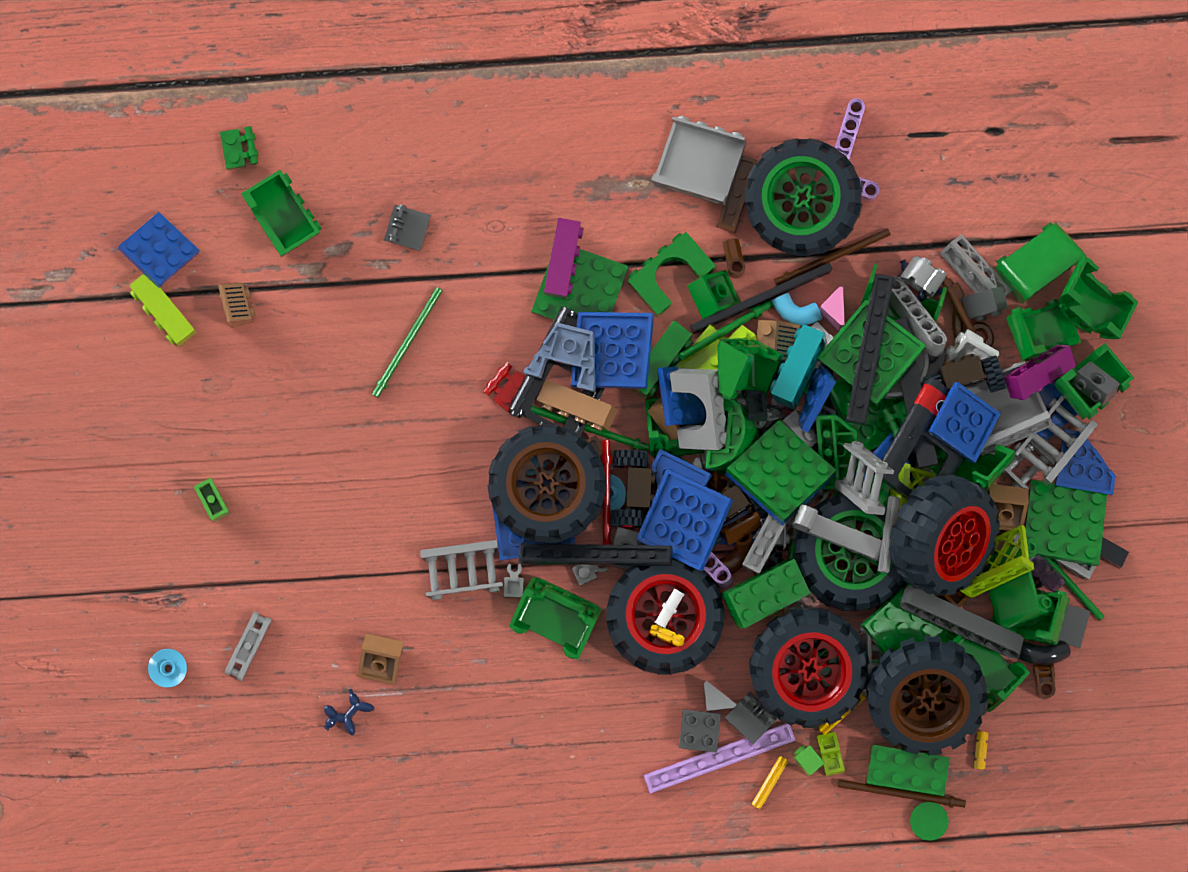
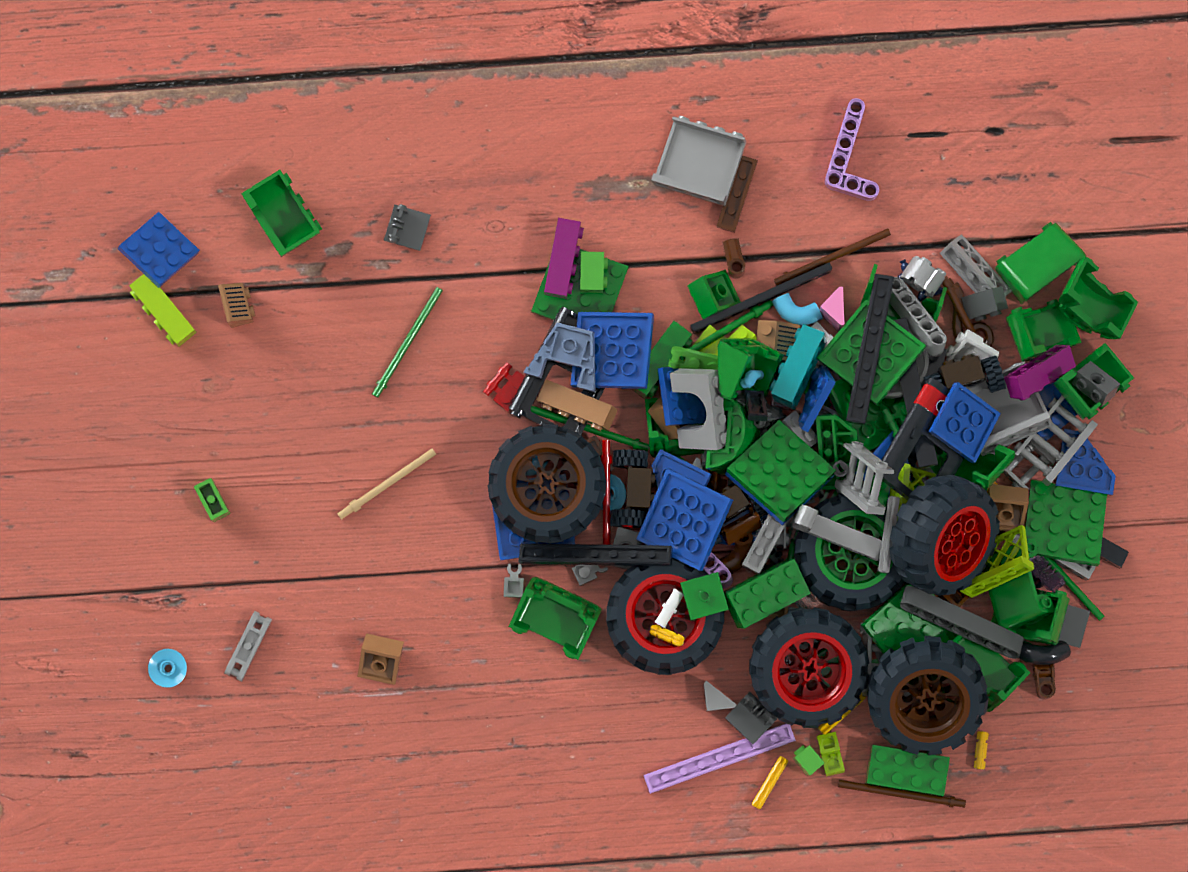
green plate [220,126,259,170] -> none
dark blue piece [323,689,375,735] -> none
light grey fence [420,540,503,600] -> none
green arch [628,232,716,318] -> none
dark grey hinge [679,709,721,753] -> none
wheel [744,138,863,256] -> none
green tile [910,802,949,841] -> none
none -> tan bar [337,449,436,520]
none -> bright green brick [580,252,608,293]
none -> bright green plate [668,346,718,370]
none -> green plate [680,572,729,620]
none -> medium azure arm [740,370,764,389]
none -> dark grey hinge [833,460,848,477]

